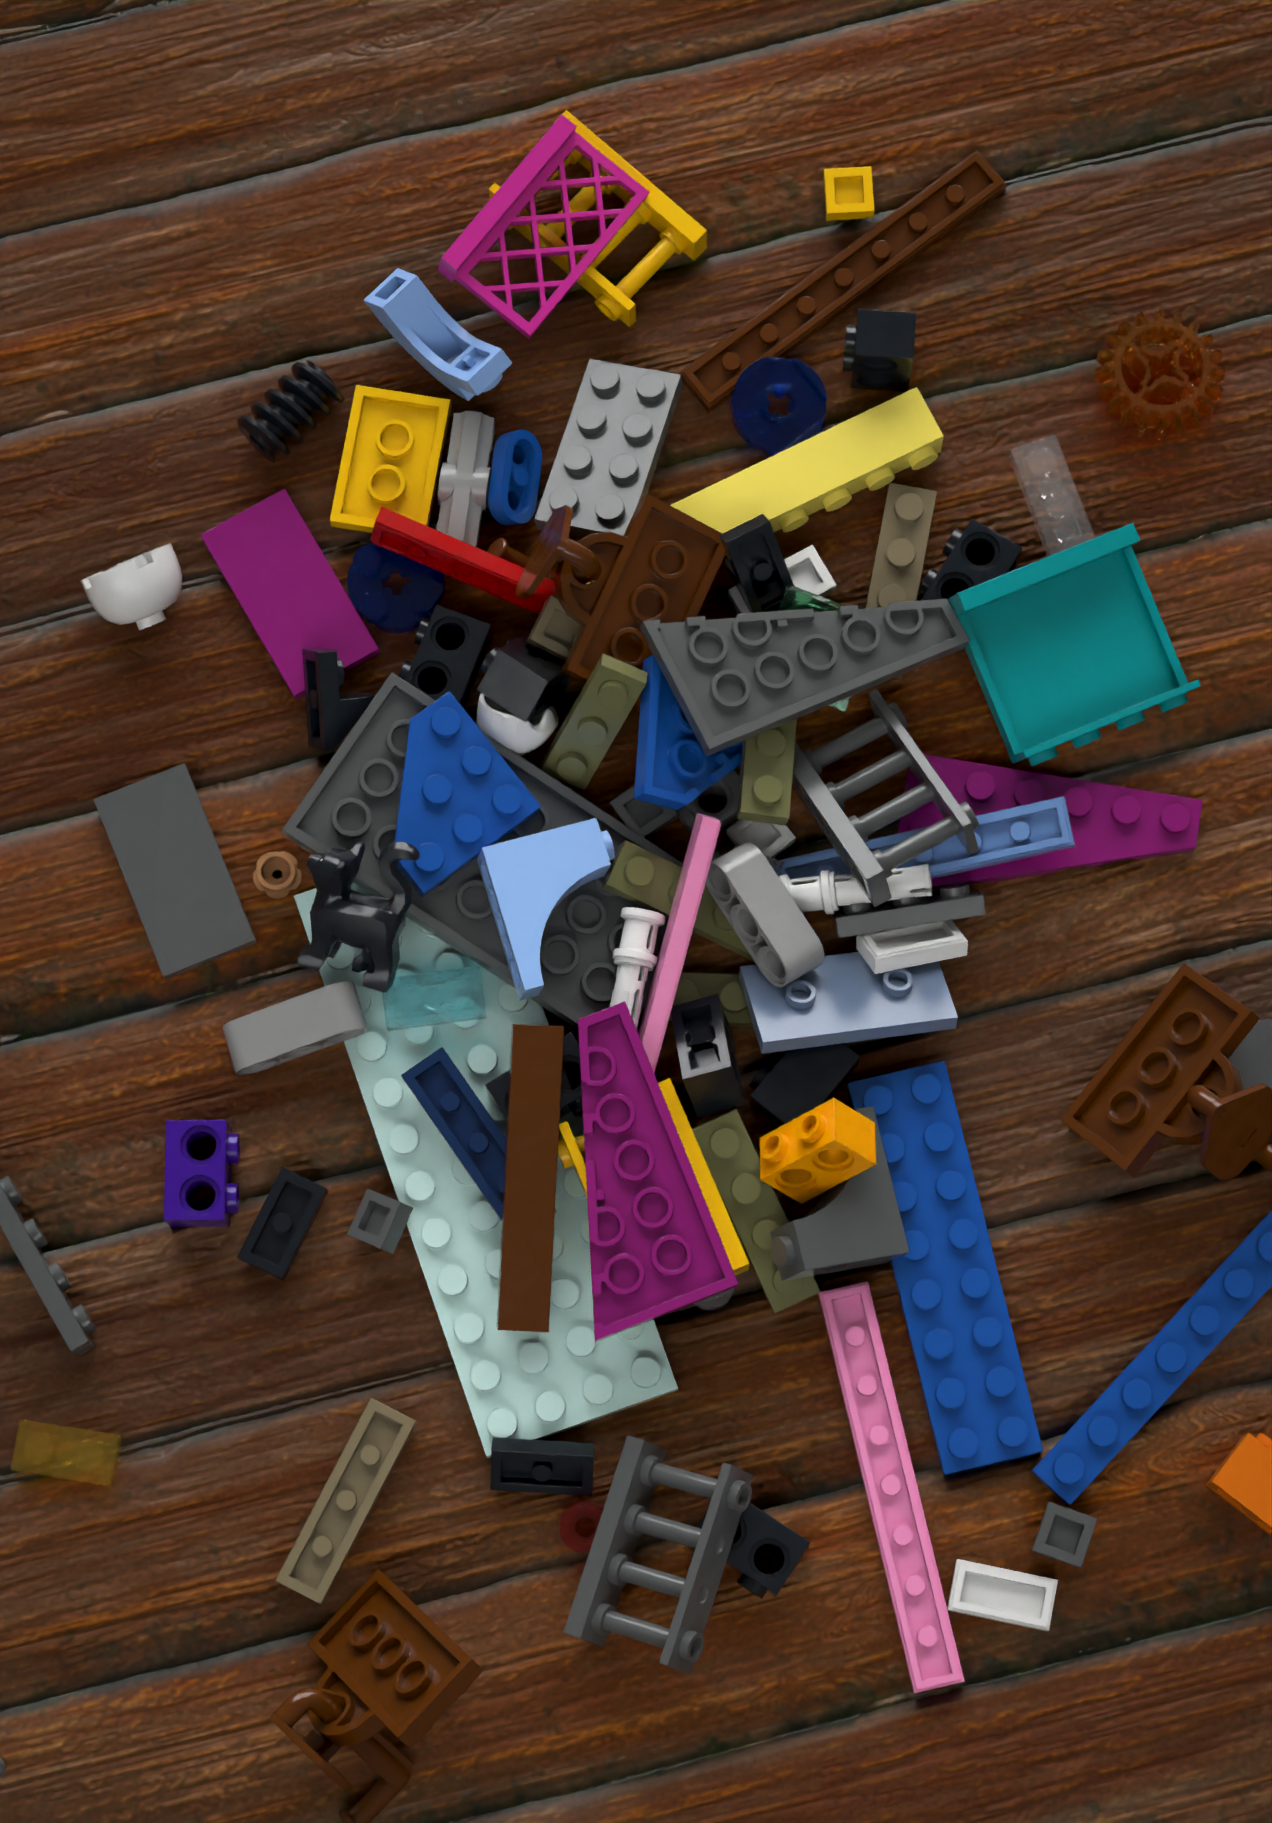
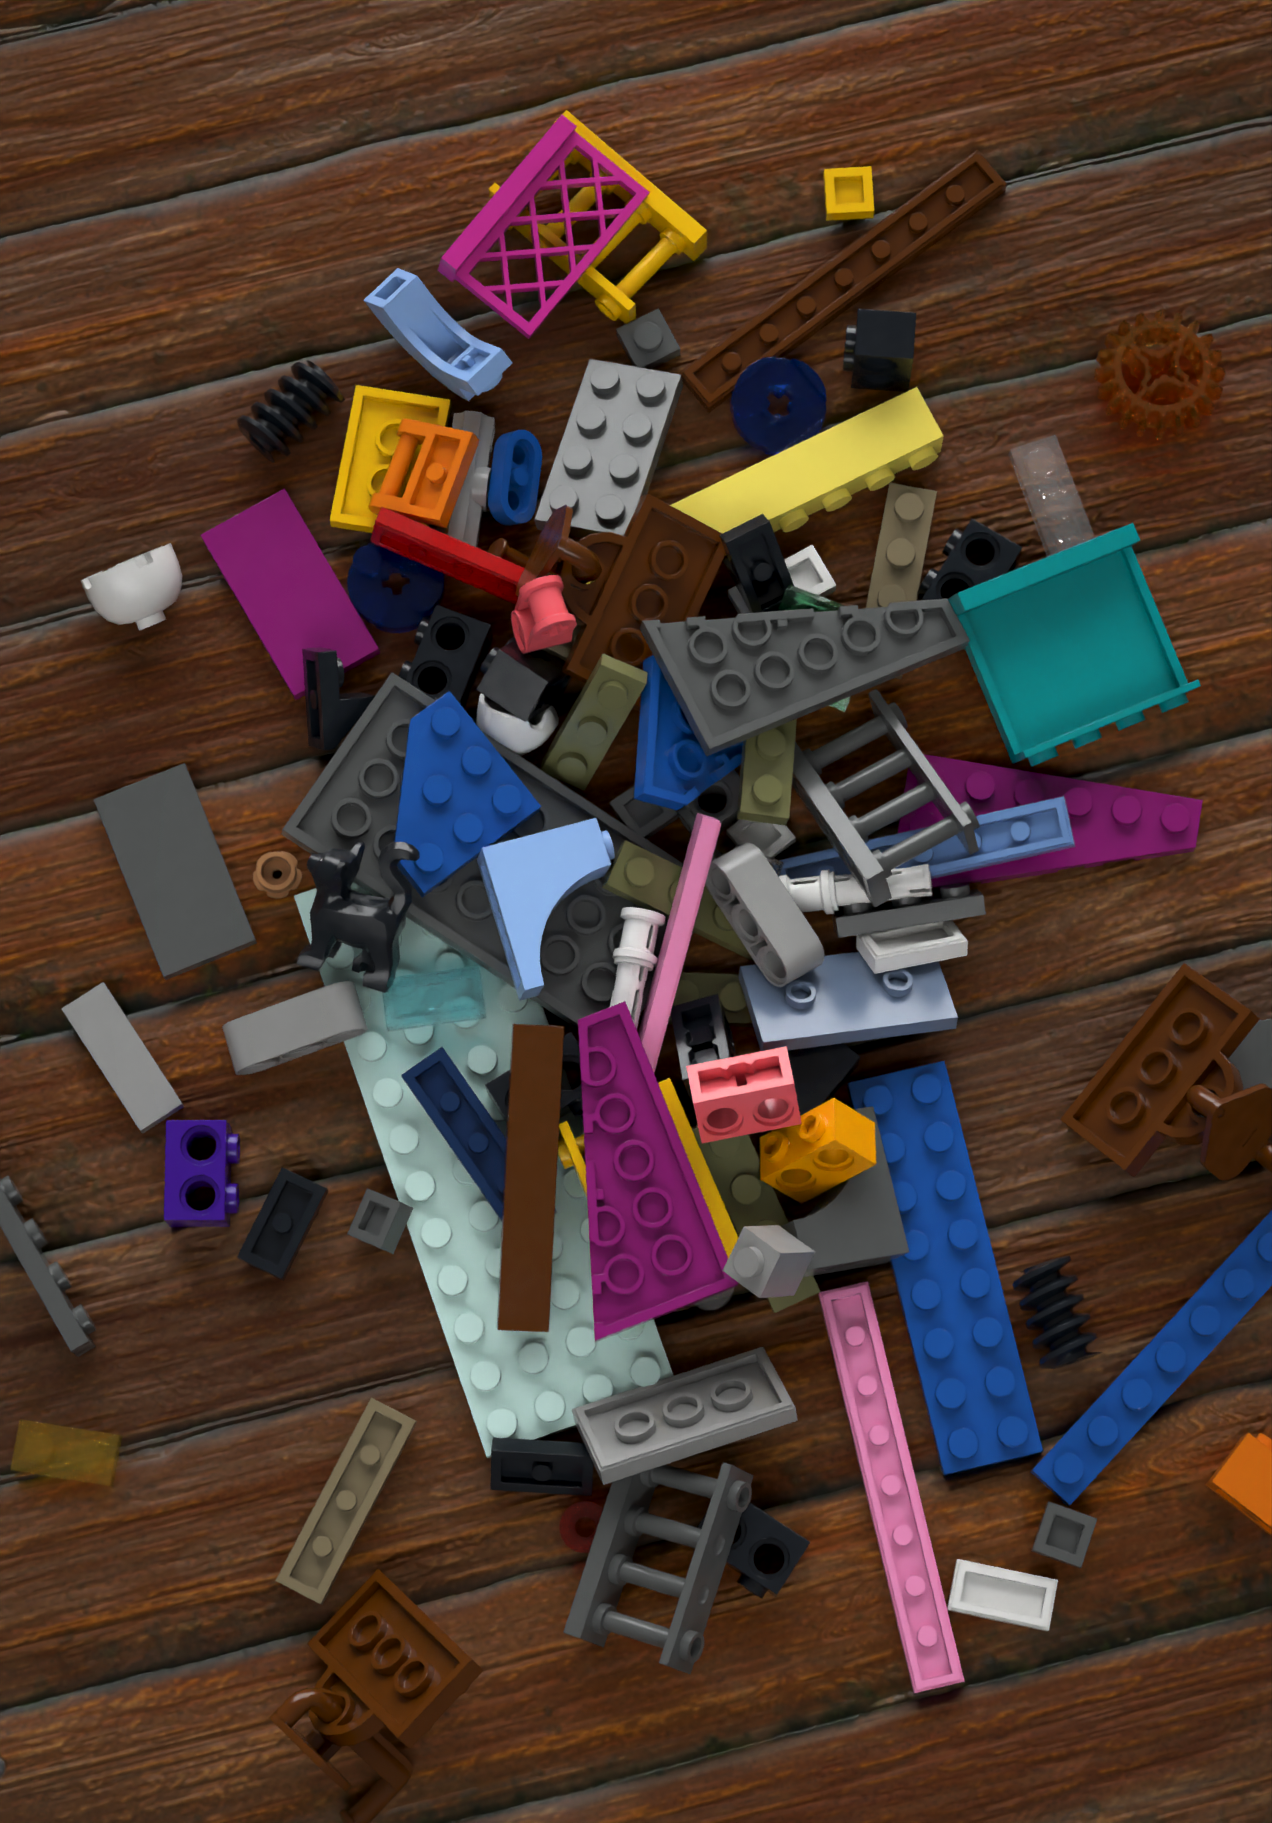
none -> light grey tile [62,982,184,1134]
none -> orange plate [368,418,480,528]
none -> coral piece [511,575,577,654]
none -> light grey tile [572,1347,798,1485]
none -> dark grey plate [616,308,680,369]
none -> coral brick [686,1046,802,1144]
none -> light grey brick [723,1225,815,1298]
none -> black piece [1012,1256,1102,1369]

